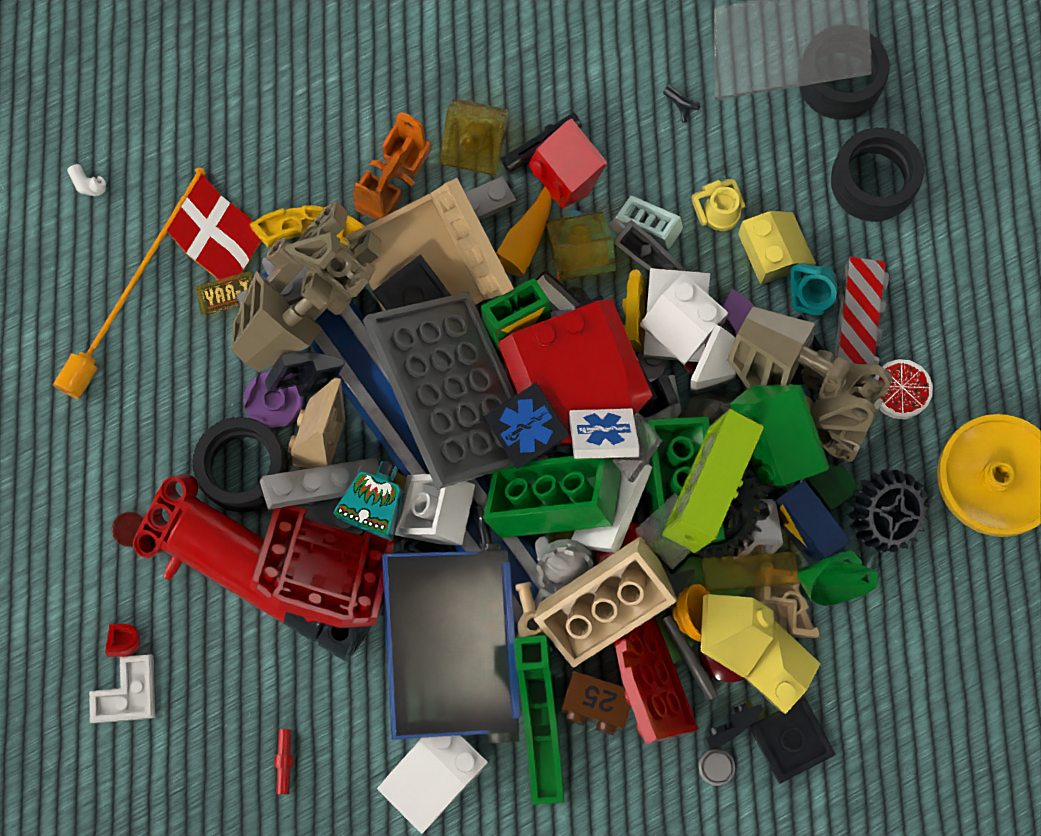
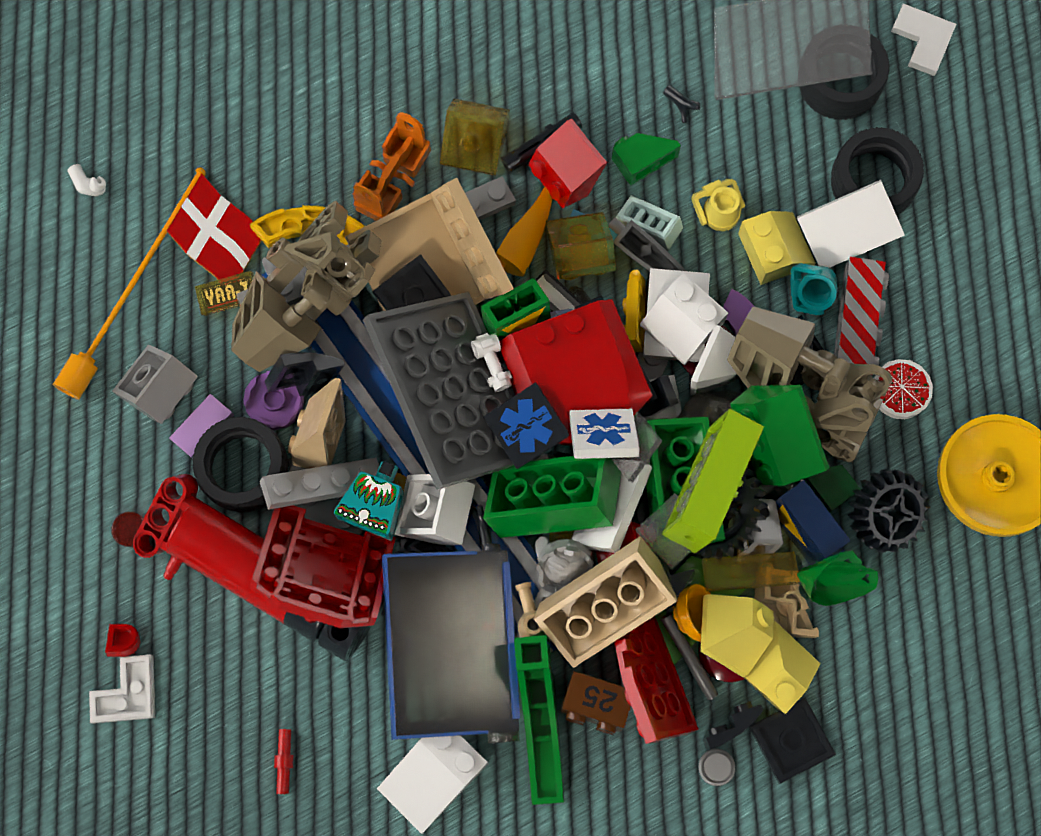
none -> light grey slope [112,344,198,424]
none -> lavender tile [169,394,234,459]
none -> white bar [471,333,512,392]
none -> green slope [611,133,681,186]
none -> white tile [797,180,905,268]
none -> white tile [891,4,956,76]

